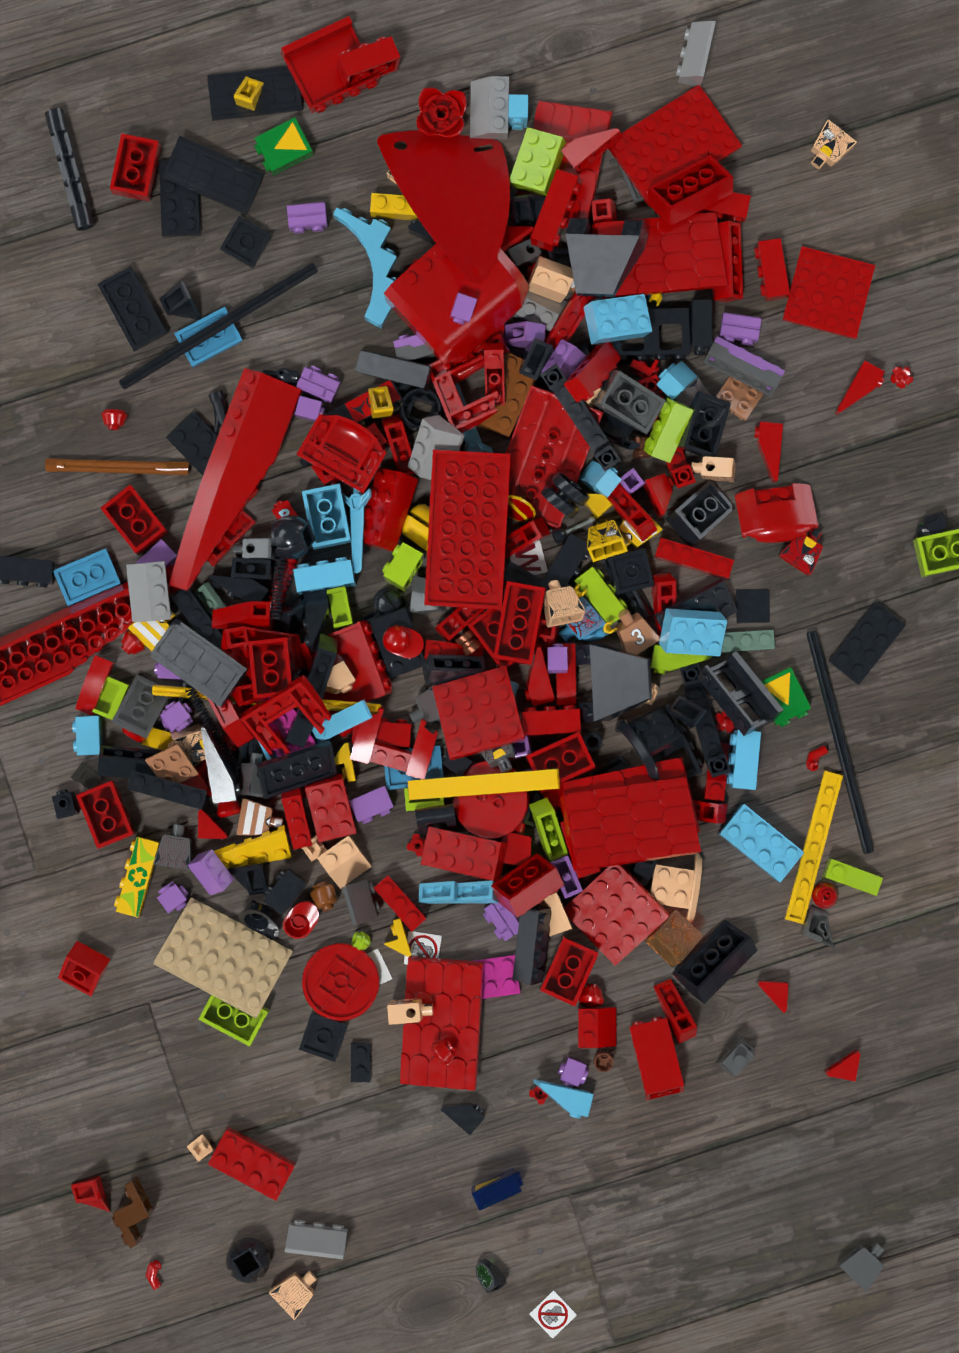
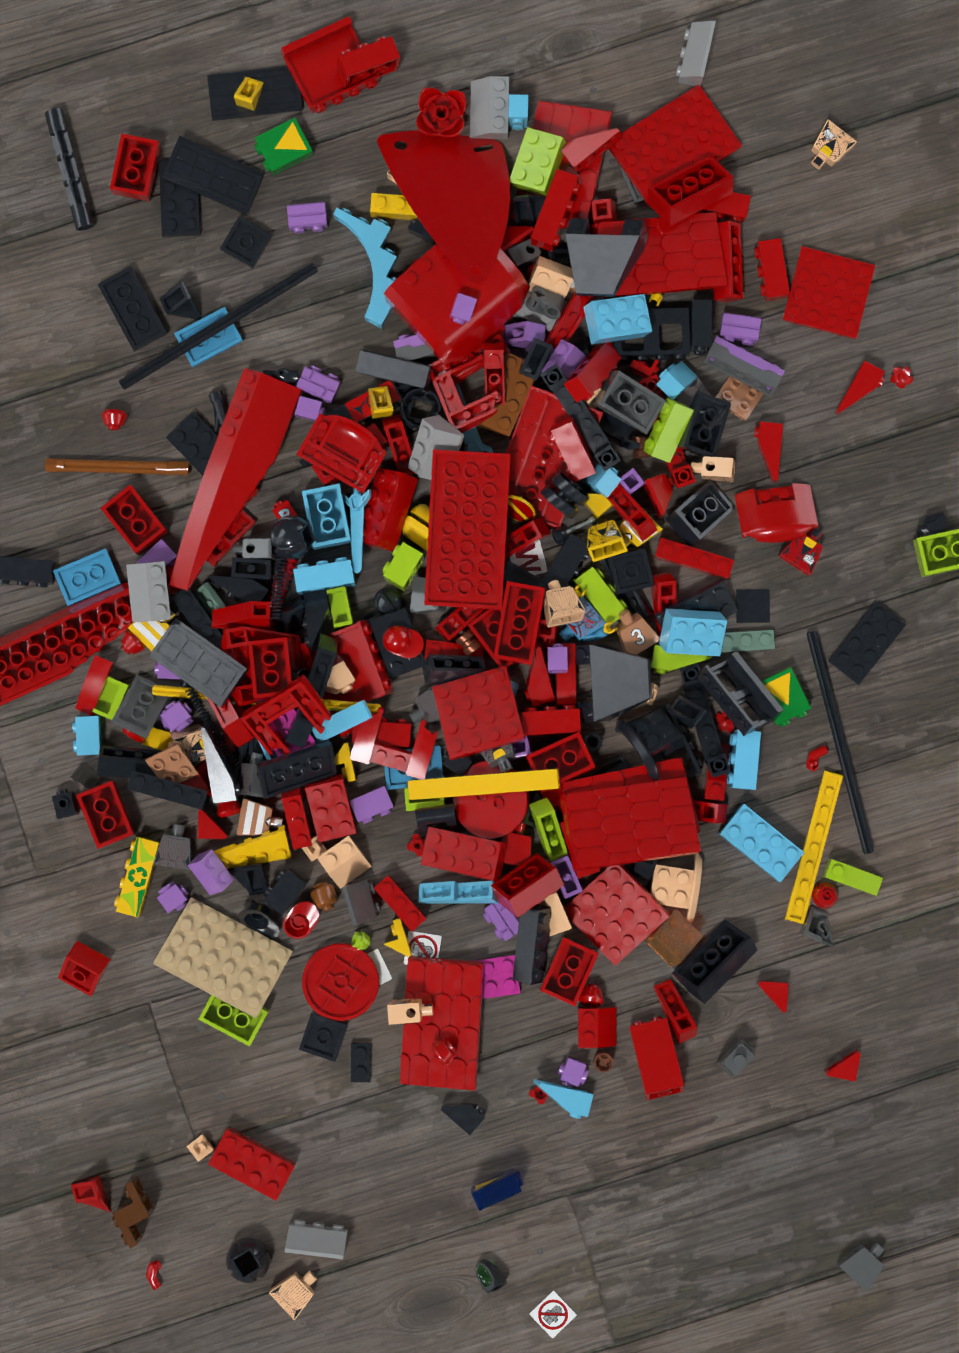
none -> dark grey piece [526,286,565,319]
none -> brick [549,417,597,482]

